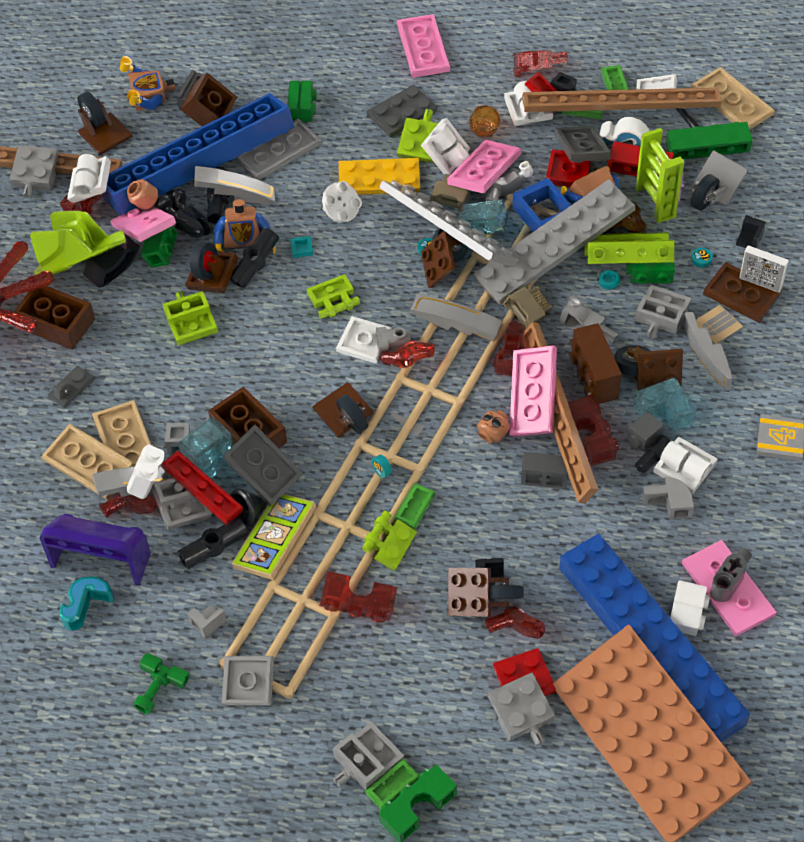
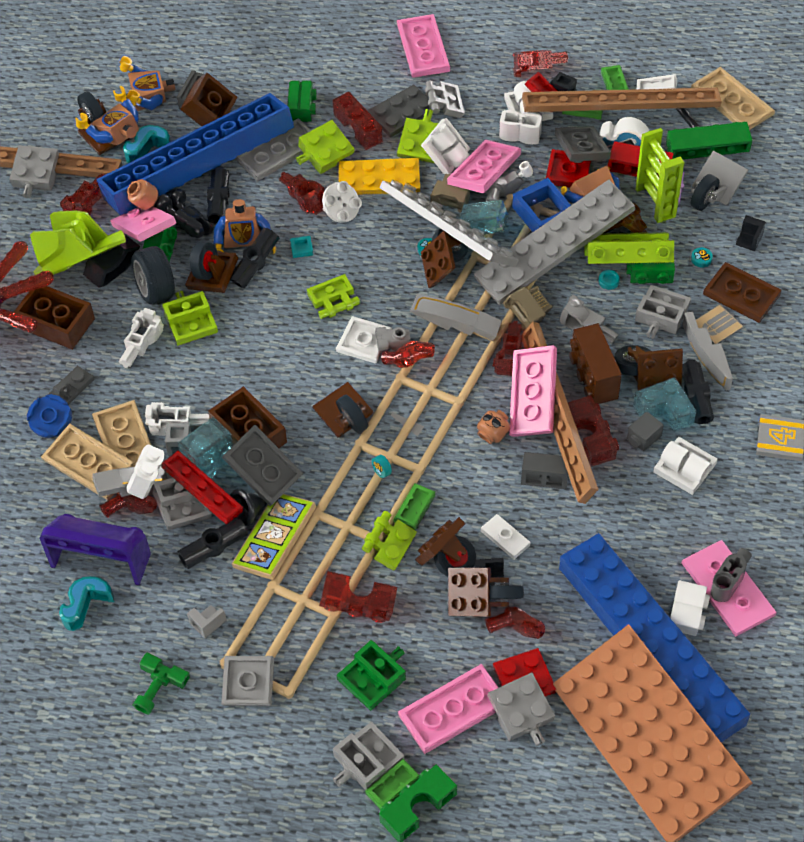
white plate [67,154,111,204] -> none
light grey slope [194,166,275,204] -> none
clear orange hair [469,105,501,138] -> none
black axle [635,435,670,473] -> none
light grey brick [642,477,694,519] -> none
tile [739,246,789,293] -> none
none -> blue tile [27,394,72,438]
none -> torso [75,86,139,145]
none -> white piece [119,308,164,368]
none -> teal animal [123,125,171,163]
none -> black wheel [131,246,175,304]
none -> white piece [145,402,211,436]
none -> clear red piece [279,172,325,215]
none -> lime plate [296,120,355,174]
none -> clear red arch [333,92,383,150]
none -> green plate [336,639,406,711]
none -> bright pink plate [398,664,499,754]
none -> reddish brown plate [415,517,476,577]
none -> light grey plate [425,81,465,118]
none -> white plate [481,514,531,560]
none -> white brick [499,110,542,145]
none -> black piece [682,360,714,425]

